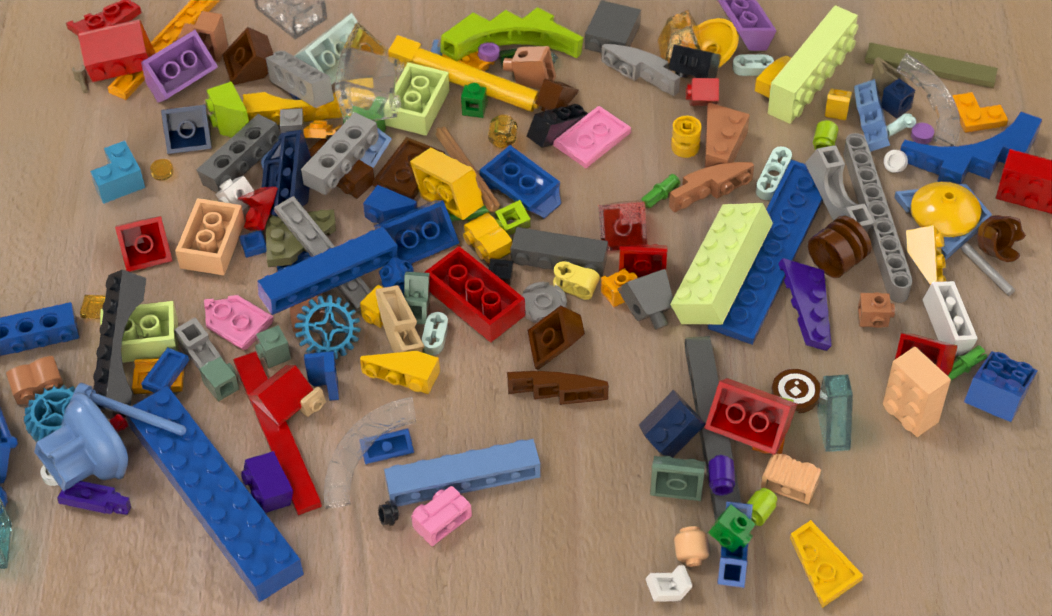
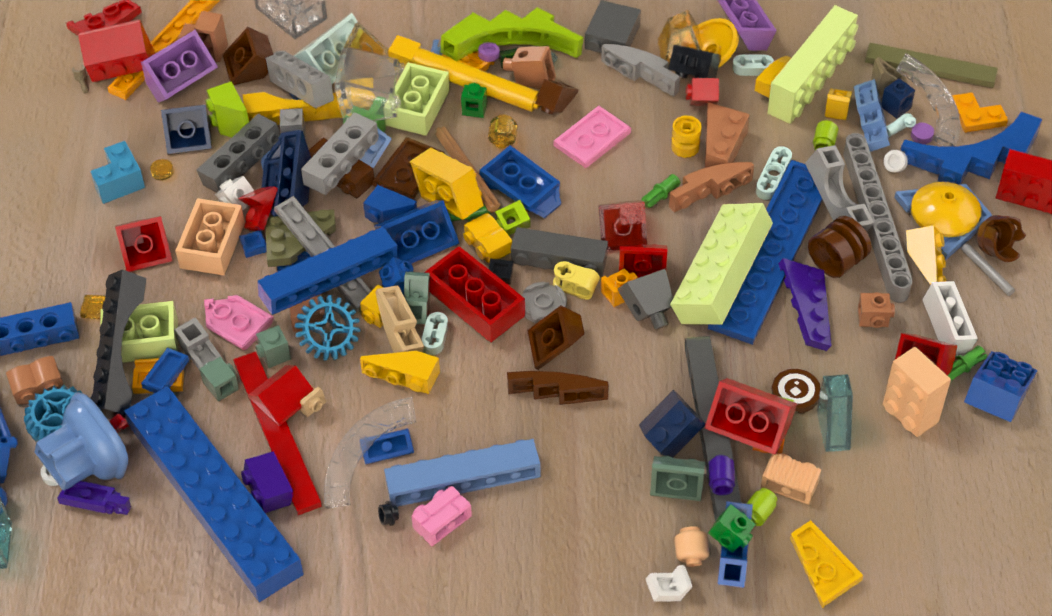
medium blue piece [73,383,186,435] -> none
light orange plate [304,120,342,138] -> none
blue panel [304,351,339,401] -> none
black slope [526,104,589,148] -> none

